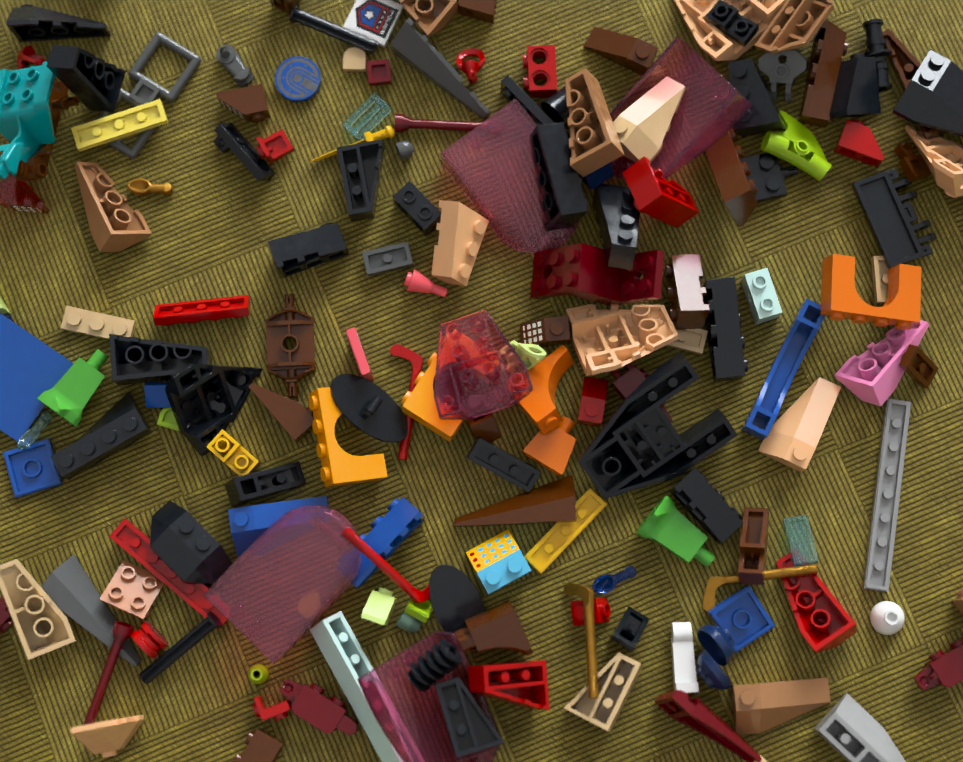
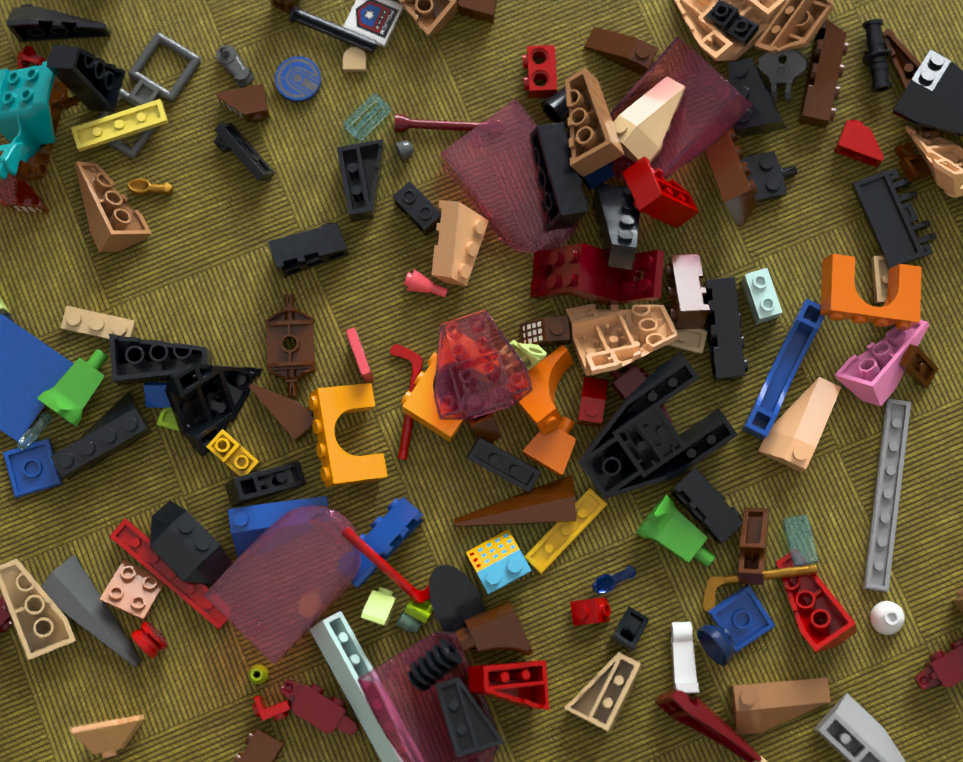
dark red piece [83,621,134,725] -> none
black axle [139,611,222,684] -> none
red plate [153,295,250,326] -> none
red bracket [256,129,294,164] -> none
yellow sword [310,126,395,162] -> none
black shield [330,374,408,443] -> none
dark grey plate [362,241,414,277] -> none
dark red plate [366,59,392,86] -> none
dark grey wedge [390,18,491,119] -> none
red piece [456,48,486,84] -> none
black plate [501,75,554,128] -> none
pearl gold piece [564,583,599,699] -> none
dark blue piece [696,649,733,690] -> none
lime pin [761,110,832,182] -> none
black slope [830,53,881,118] -> none

